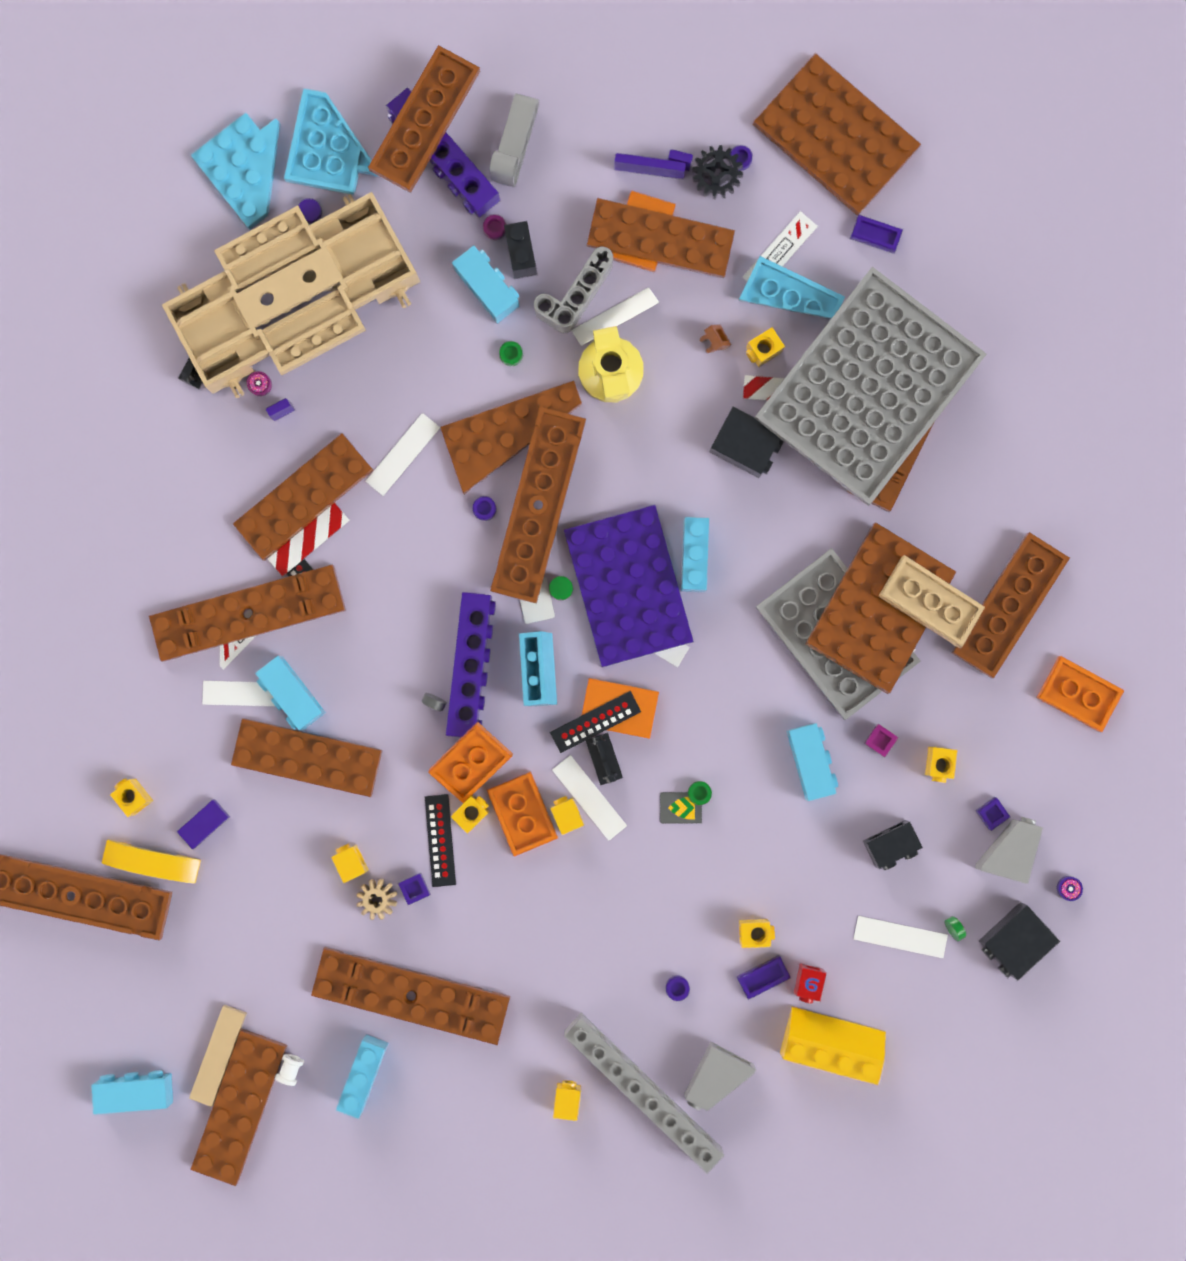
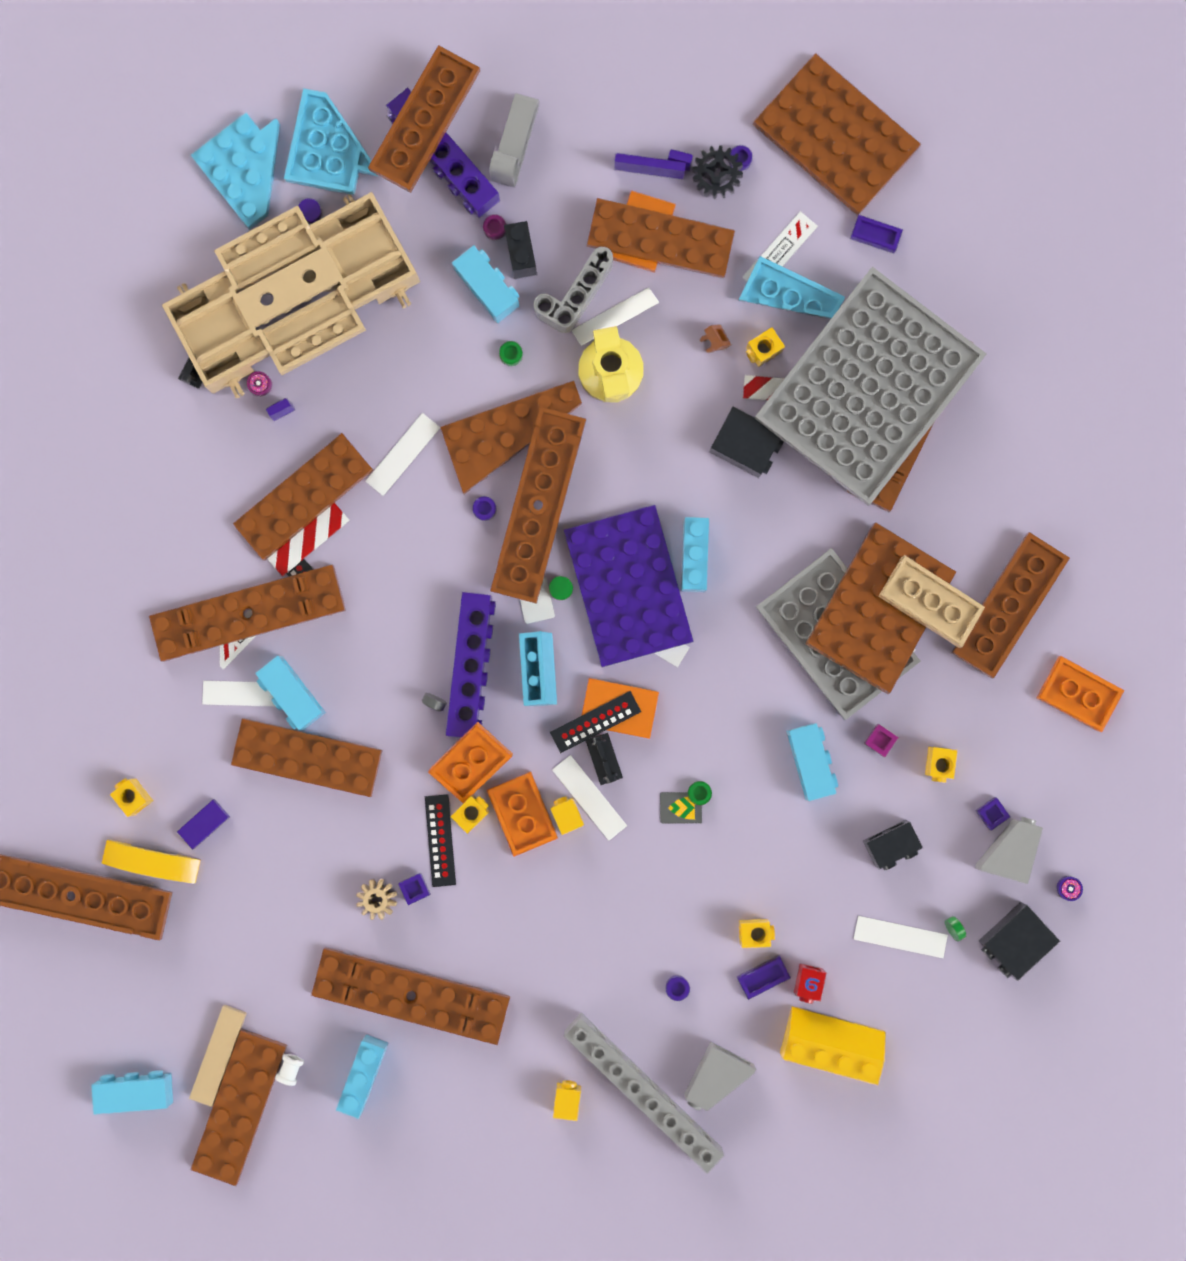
yellow brick [331,843,369,883] -> none

